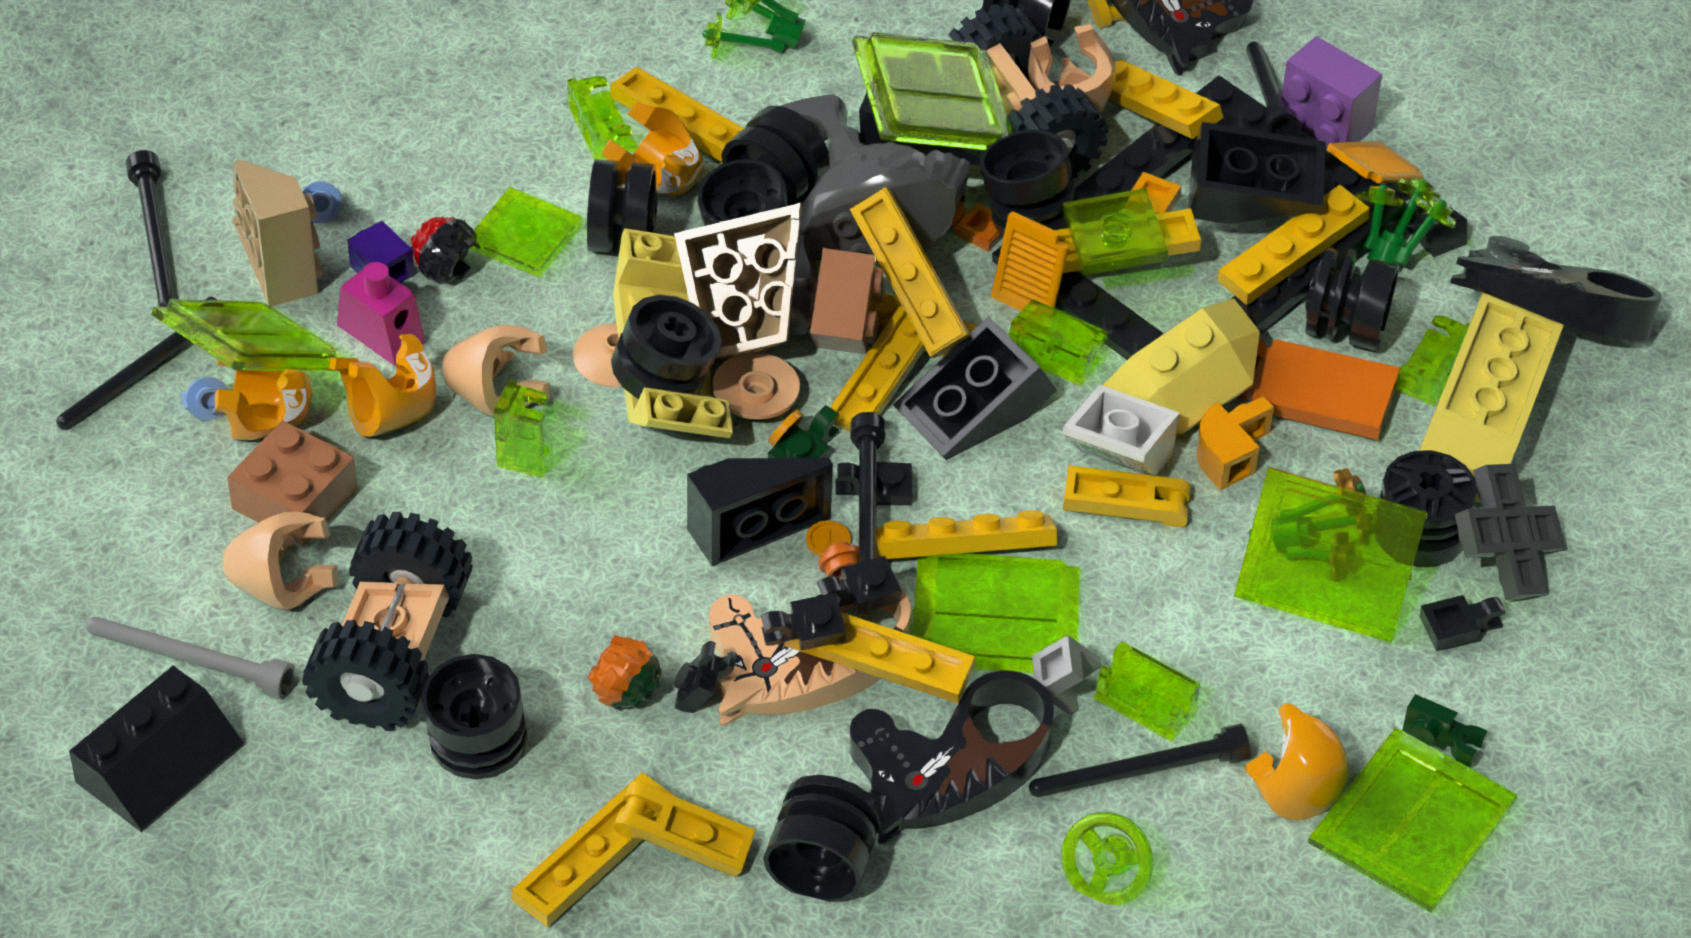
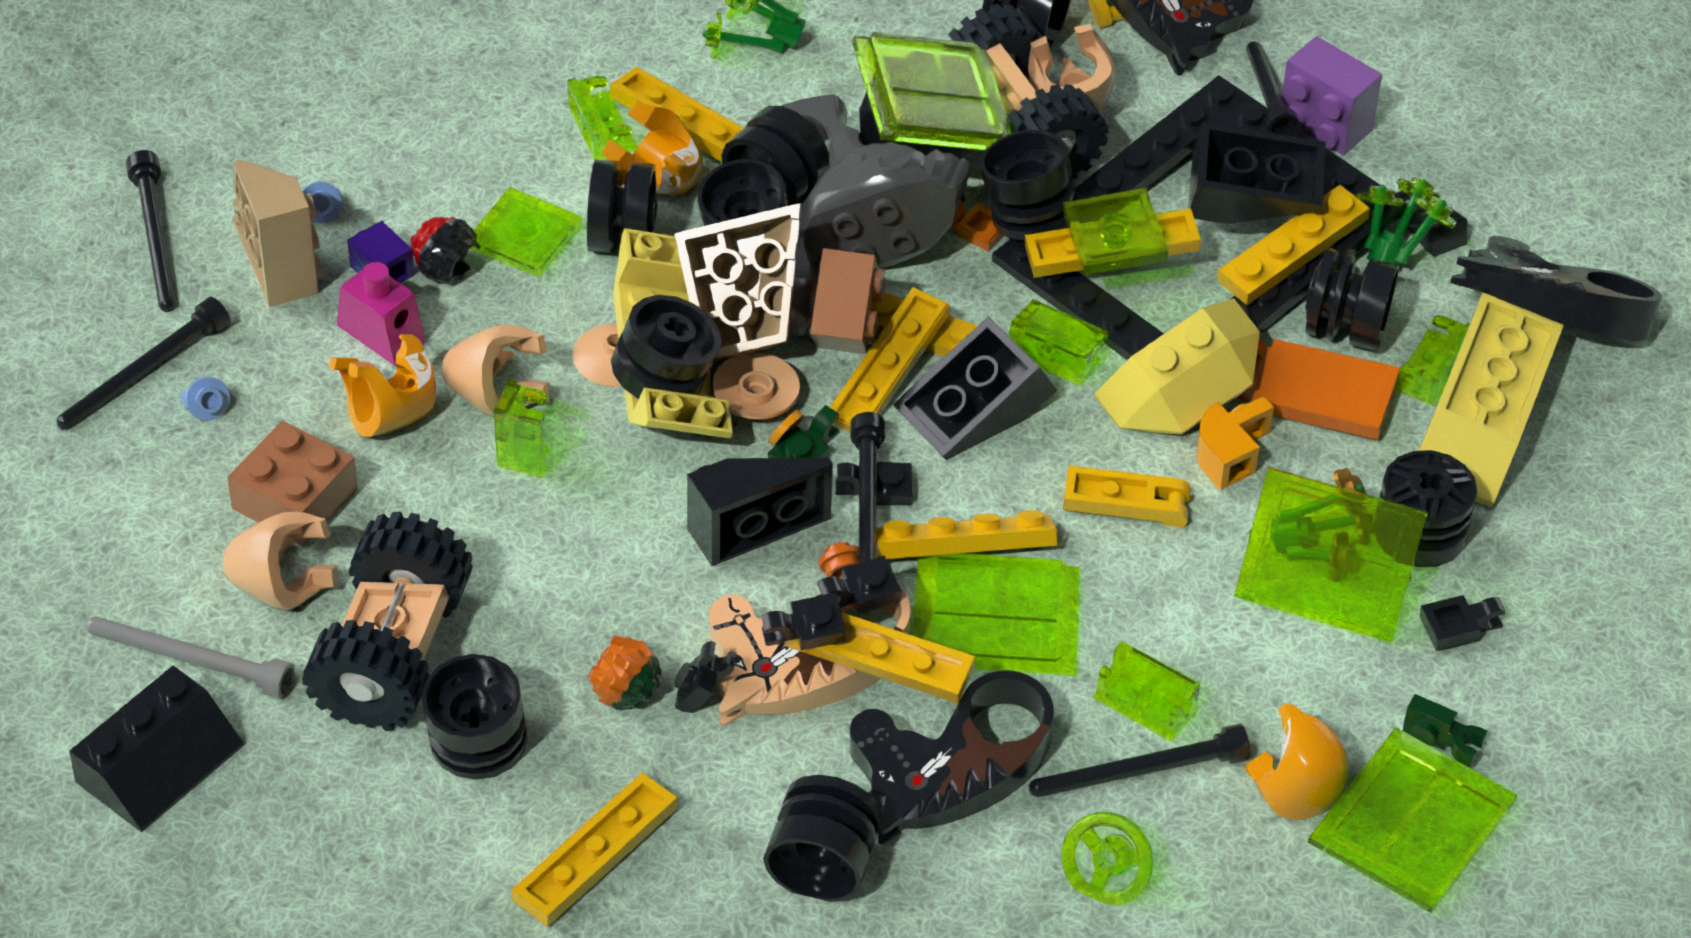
clear neon green piece [151,299,344,371] -> none
light orange piece [215,344,312,440] -> none
yellow plate [614,782,756,877] -> none
light orange piece [806,520,851,557] -> none
yellow tile [850,187,971,358] -> none
light orange window [990,211,1069,319] -> none
light grey panel [1032,635,1102,714] -> none
white slope [1062,385,1180,476] -> none
yellow plate [1108,59,1224,139] -> none
light orange plate [1124,172,1181,217] -> none
light orange window [1326,141,1423,184] -> none
dark grey plate [1454,464,1566,600] -> none

